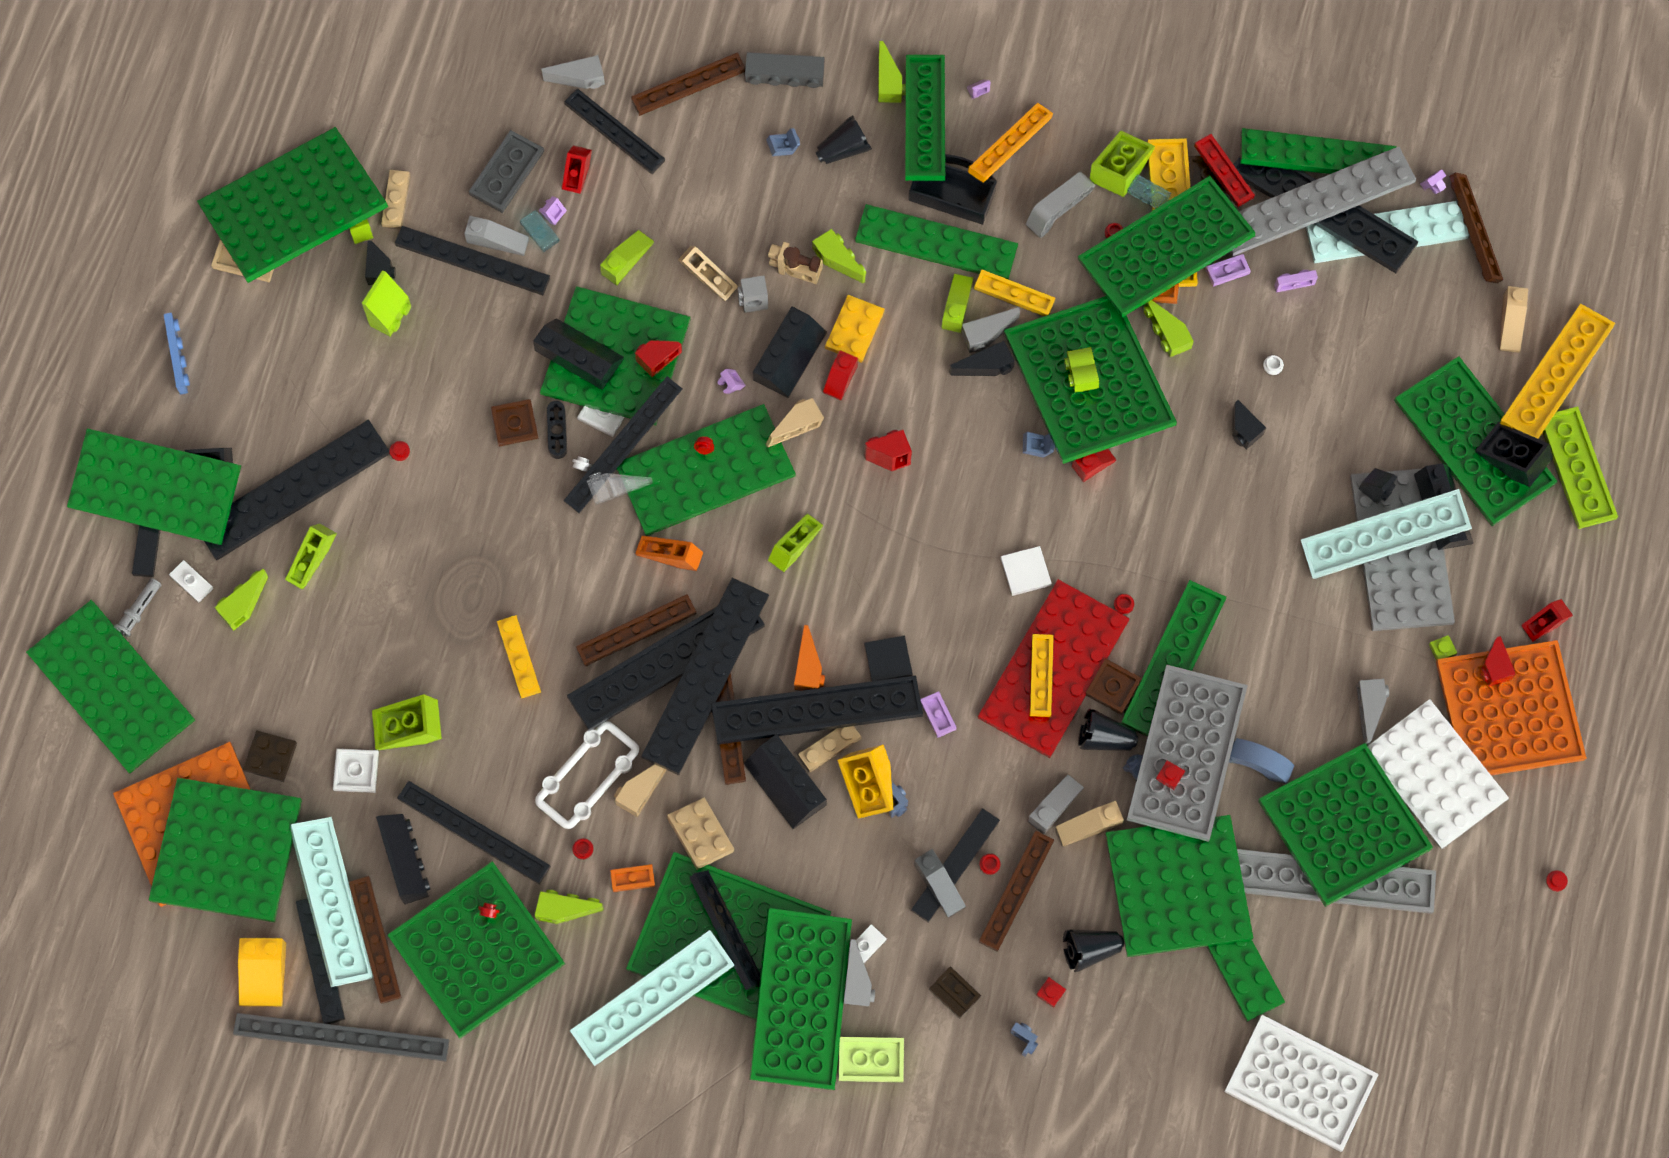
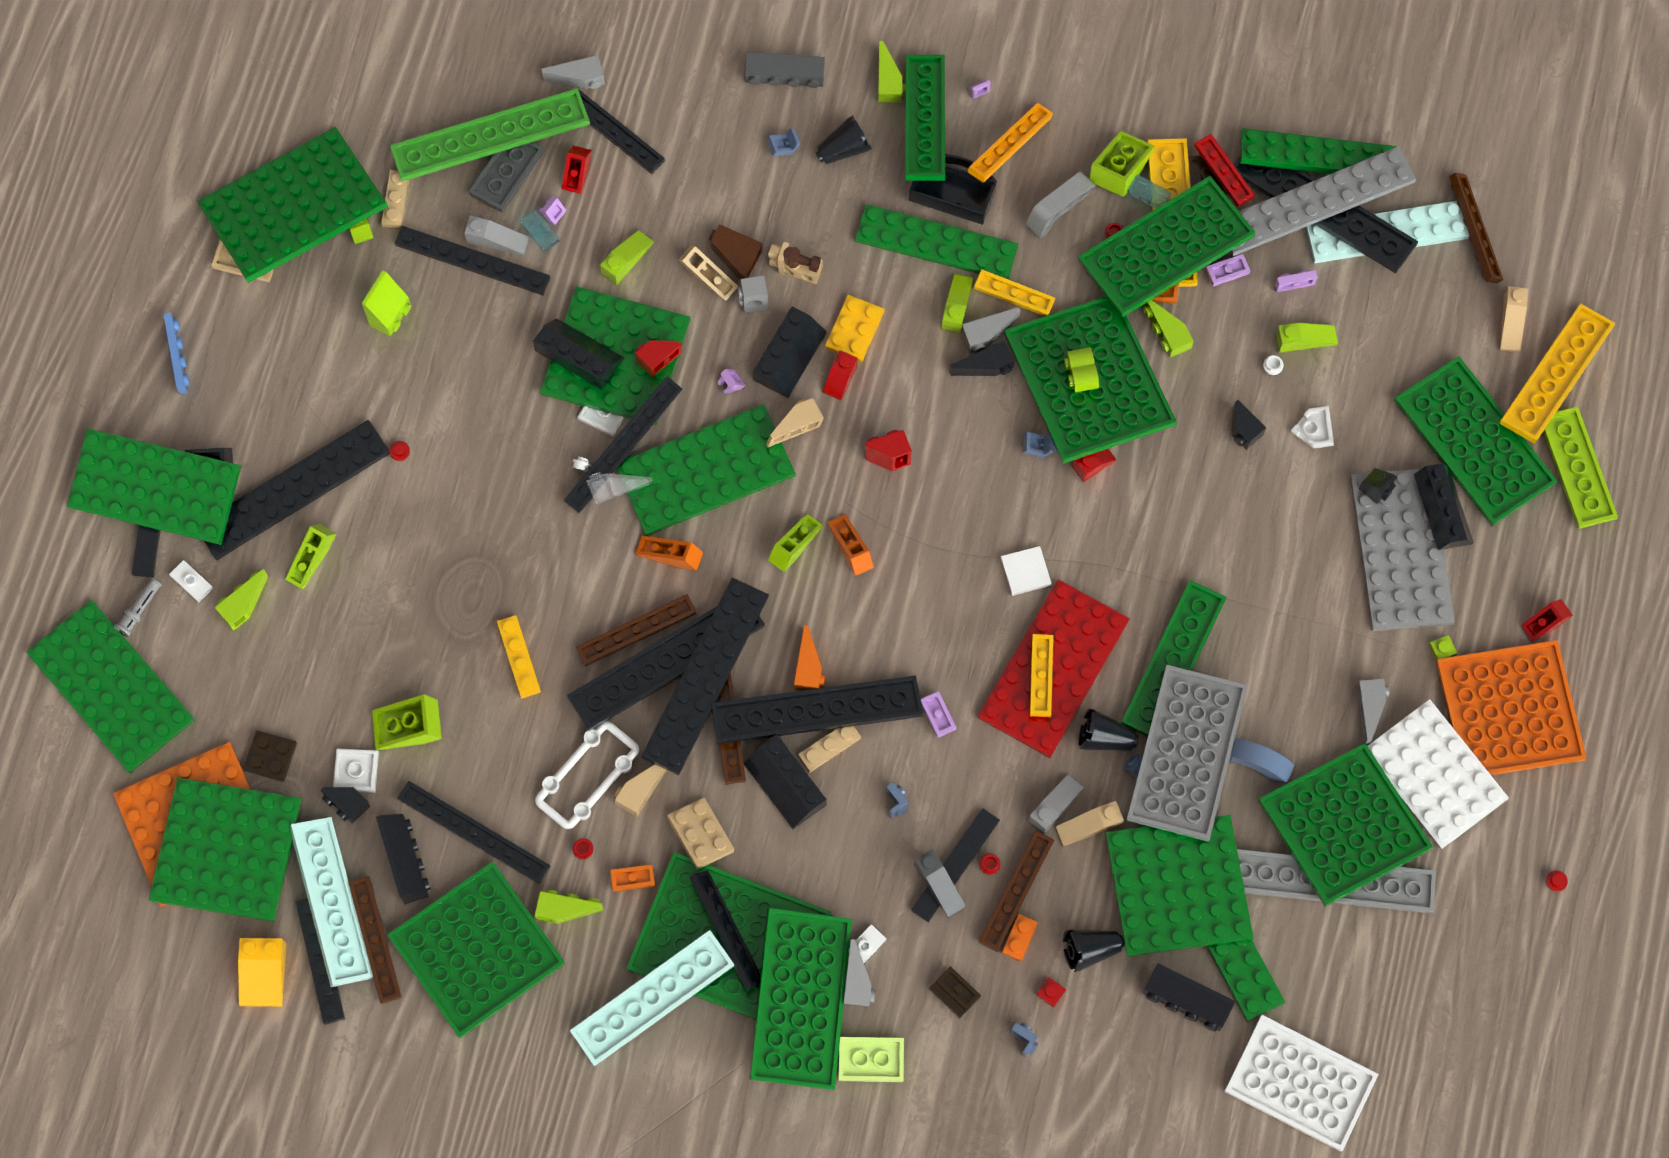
dark grey plate [233,1013,450,1062] -> none
black slope [365,241,396,285] -> none
red plate [478,902,500,918] -> none
reddish brown plate [491,399,539,447] -> none
black beam [547,401,567,459] -> none
reddish brown plate [631,52,746,116] -> none
red plate [694,436,714,455] -> none
lime slope [812,229,866,283] -> none
yellow slope [837,744,893,819] -> none
black tile [864,635,913,681] -> none
reddish brown plate [1085,658,1142,715] -> none
red plate [1114,594,1134,614] -> none
red plate [1156,760,1185,790] -> none
light aqua plate [1301,489,1472,579] -> none
lavender tile [1420,170,1446,194] -> none
black slope [1475,422,1553,487] -> none
red slope [1480,636,1516,687] -> none
none -> black slope [321,787,370,823]
none -> bright green plate [390,88,590,182]
none -> reddish brown slope [709,224,763,281]
none -> orange slope [827,514,874,576]
none -> orange plate [1002,914,1038,962]
none -> black slope [1143,963,1236,1032]
none -> lime slope [1275,323,1338,353]
none -> white plate [1291,406,1334,449]

